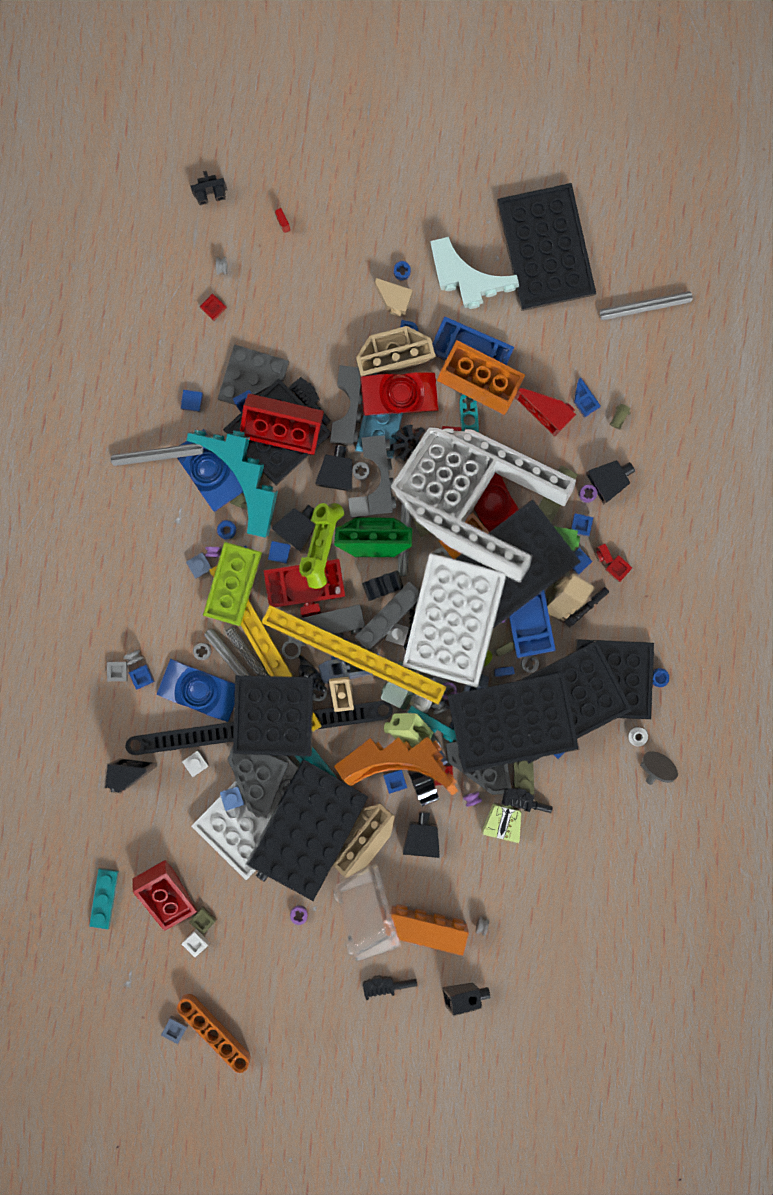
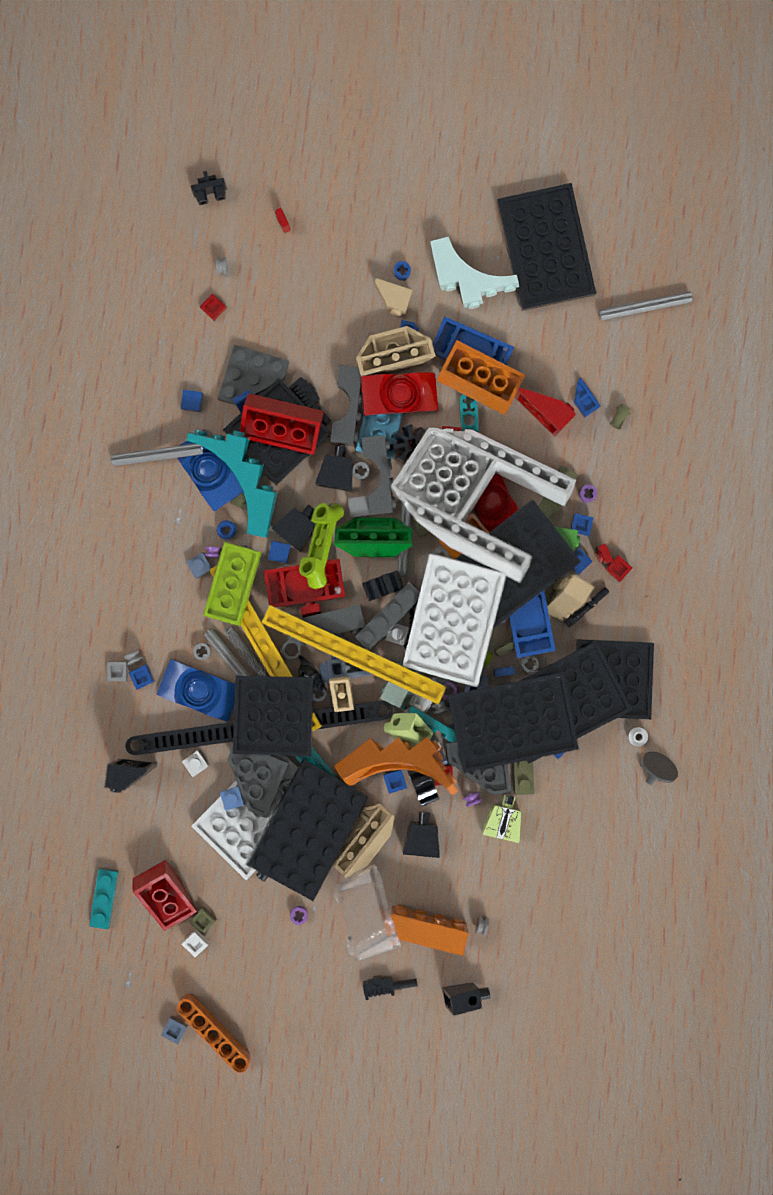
black piece [502,788,553,813] -> none
black torso [585,460,635,504] -> none
blue plate [653,668,669,687] -> none

